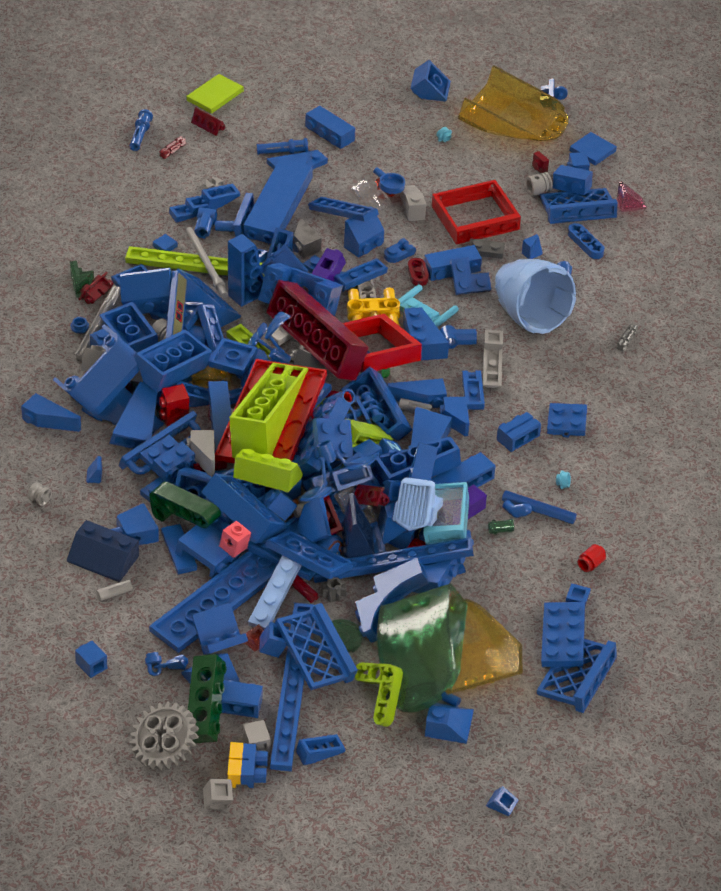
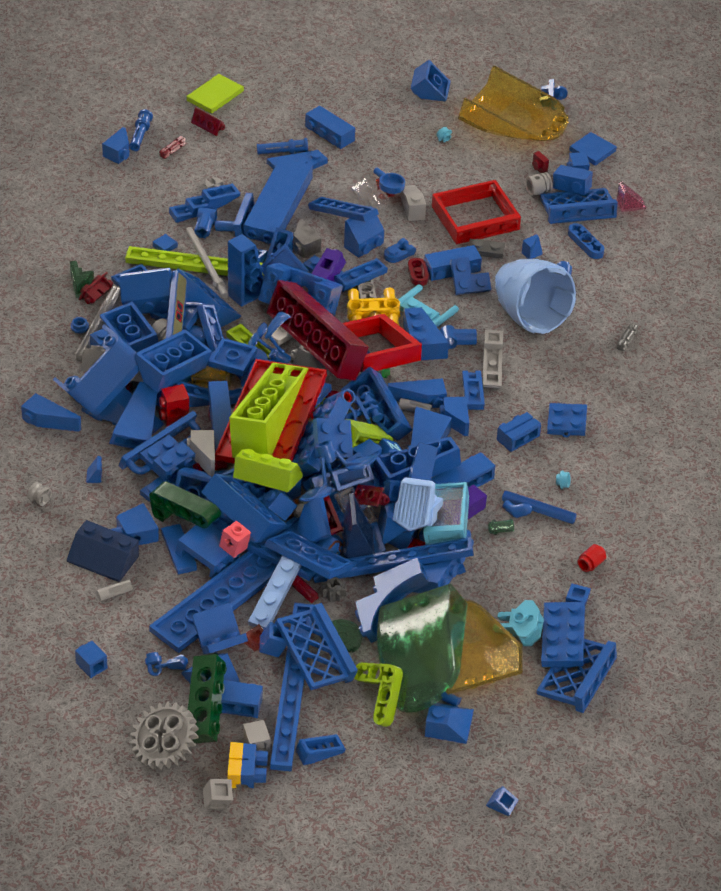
none -> blue slope [102,127,130,164]
none -> medium azure hinge [495,600,544,646]

